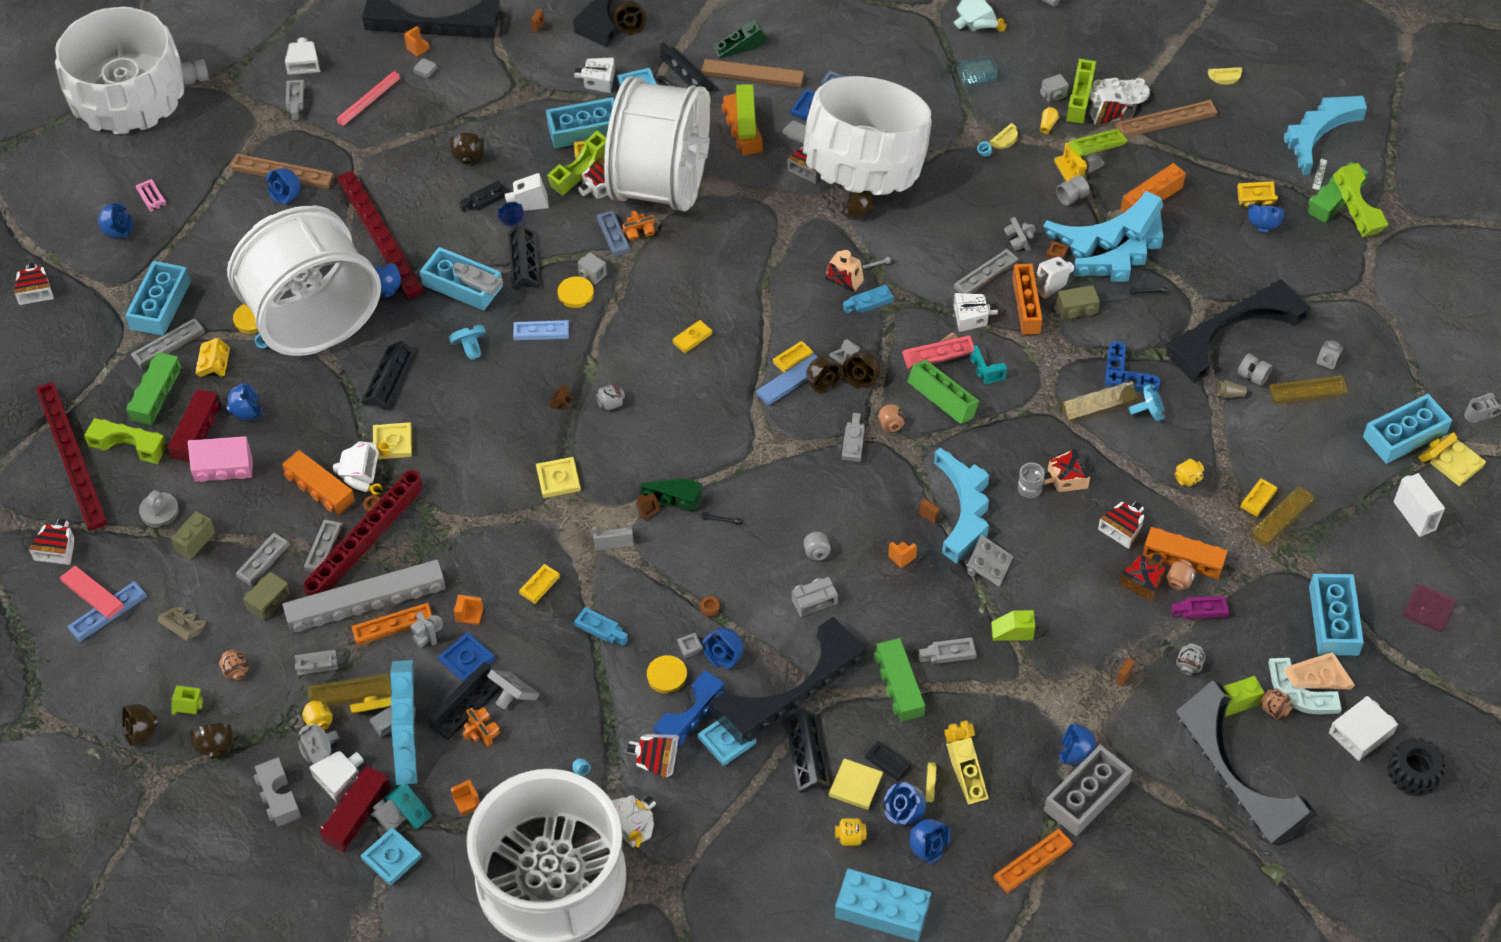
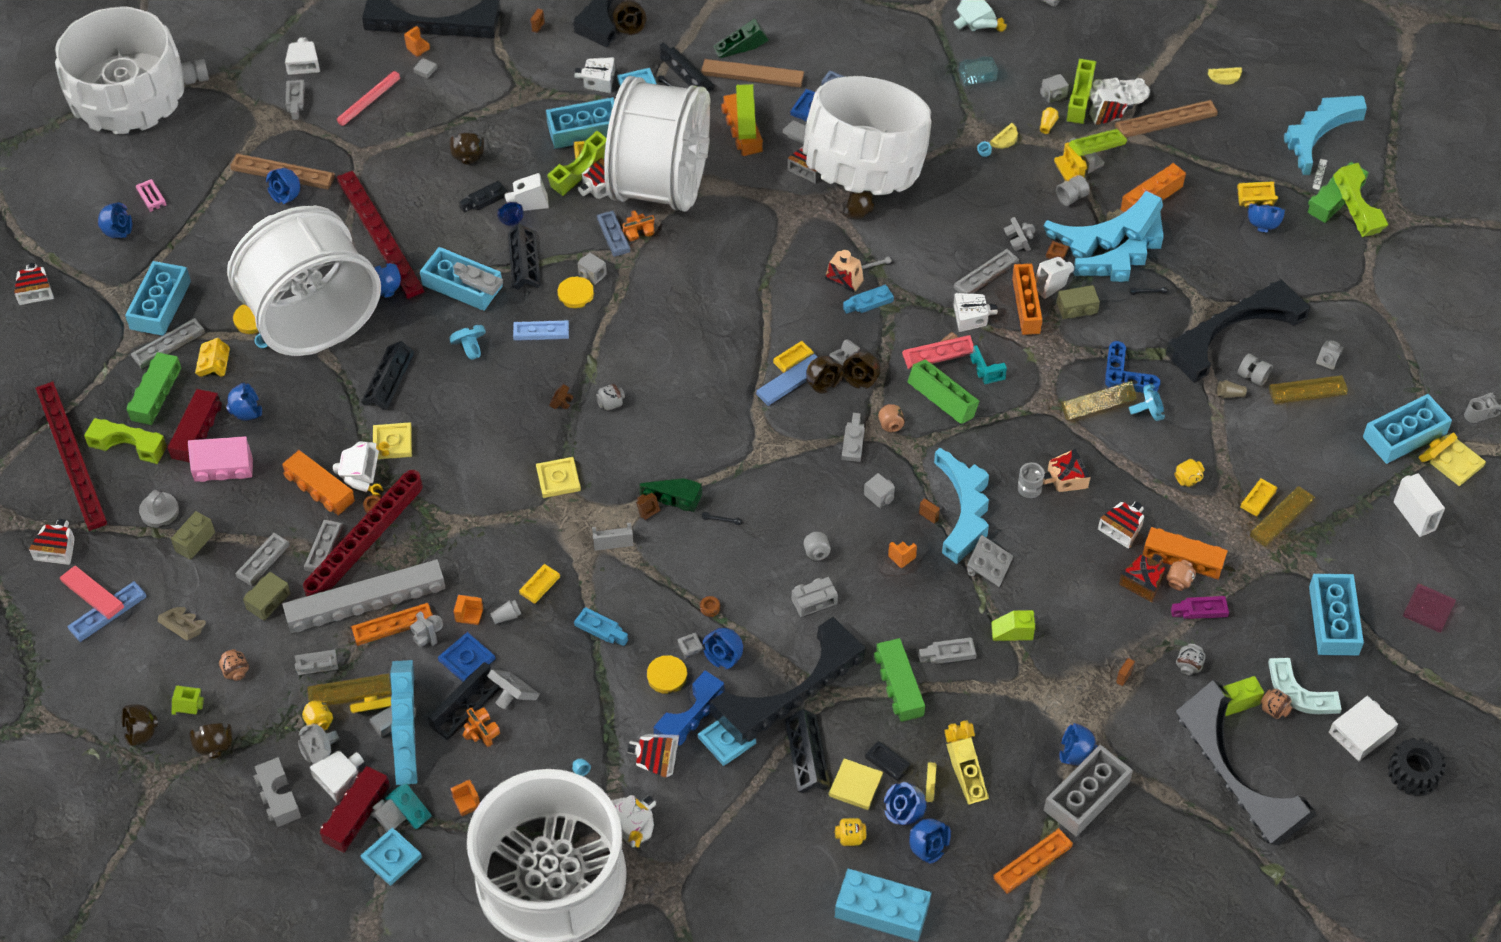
yellow plate [673,320,712,353] -> none
light nougat wing [1284,652,1355,690] -> none
none -> light grey cone [490,600,522,624]
none -> light grey brick [864,473,895,509]

